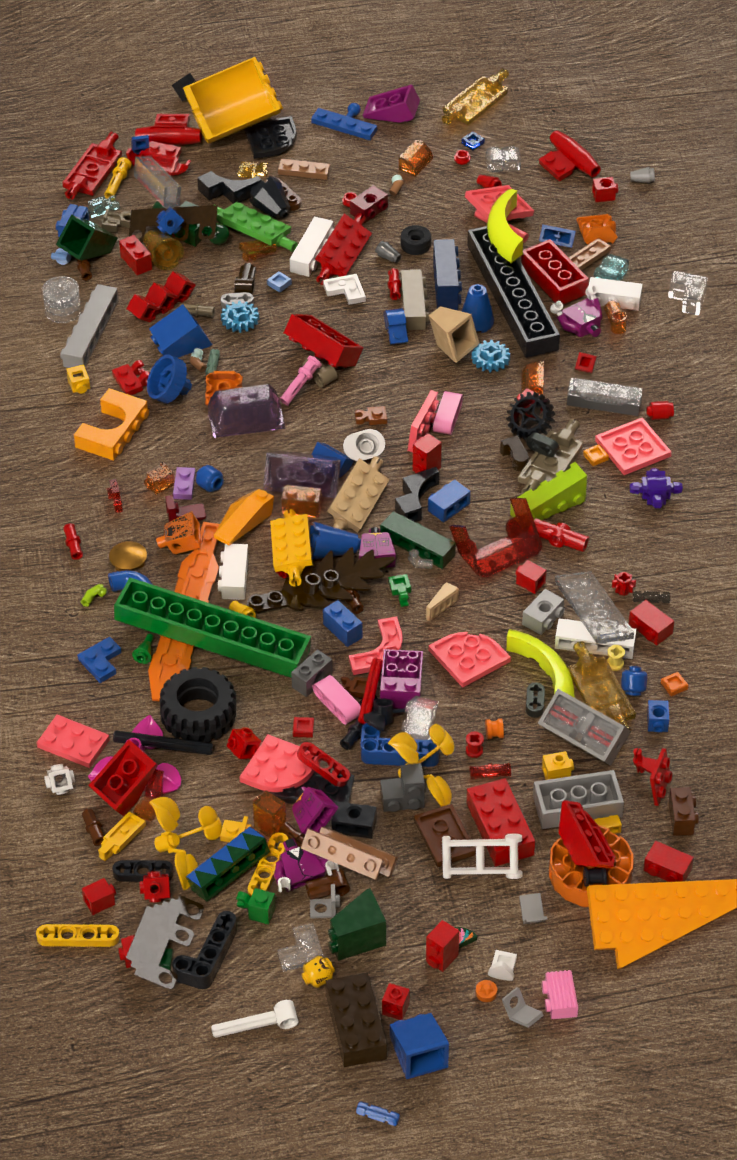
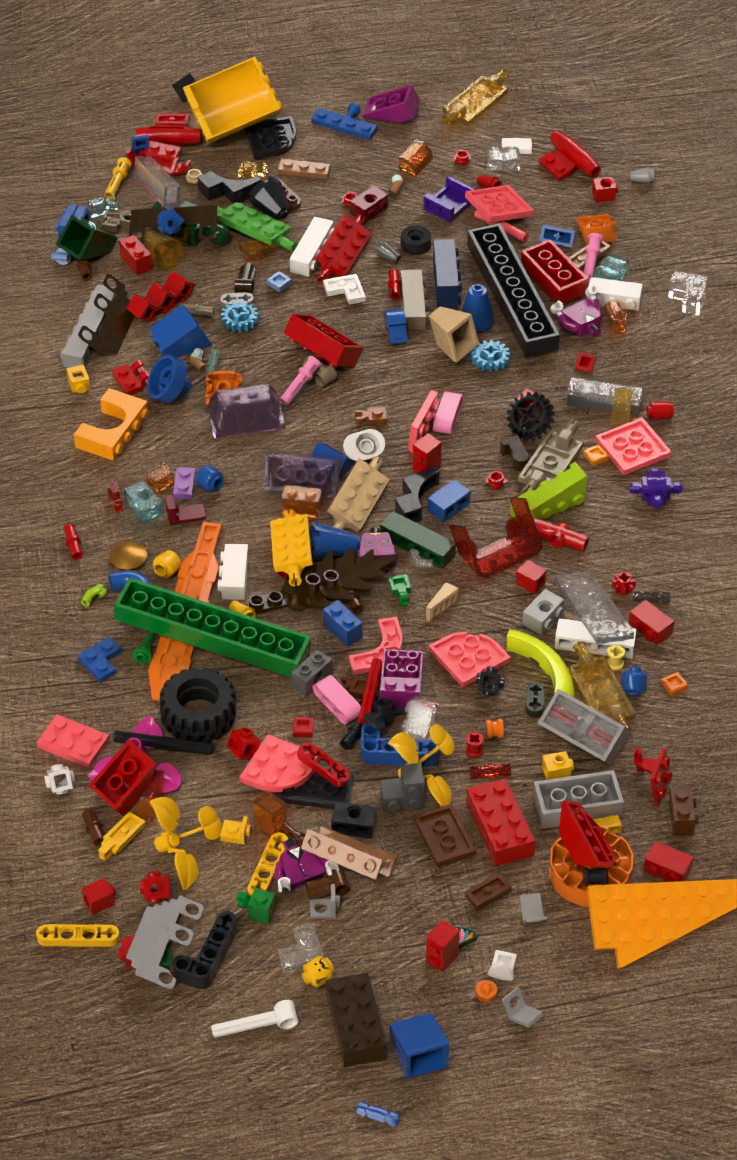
clear wheel [42,276,81,323] -> none
red plate [62,132,122,200] -> none
black beam [112,860,174,882] -> none
orange torso [156,511,201,554] -> none
dark green brick [186,827,270,902] -> none
light orange wedge [214,489,274,545] -> none
magenta torso [292,787,338,834] -> none
dark green slope [328,888,386,961] -> none
red brick [382,983,410,1020] -> none
white piece [442,834,523,879] -> none
clear blue tile [461,131,485,151] -> none
neon yellow brick [487,189,523,263] -> none
clear orange brick [521,361,544,395] -> none
pearl dark grey beam [526,432,560,457] -> none
bright pink brick [542,970,578,1019] -> none
blue brick [647,700,669,732] -> none
none -> dark brown piece [78,274,135,355]
none -> clear light blue brick [124,480,164,524]
none -> yellow head [153,550,181,578]
none -> tan plate [186,169,202,184]
none -> dark purple panel [423,176,475,223]
none -> reddish brown plate [465,872,512,911]
none -> black brick [476,666,505,696]
none -> red plate [485,471,507,490]
none -> white piece [502,138,532,154]
none -> bright pink pin [583,233,603,285]
none -> clear yellow slope [610,387,634,426]

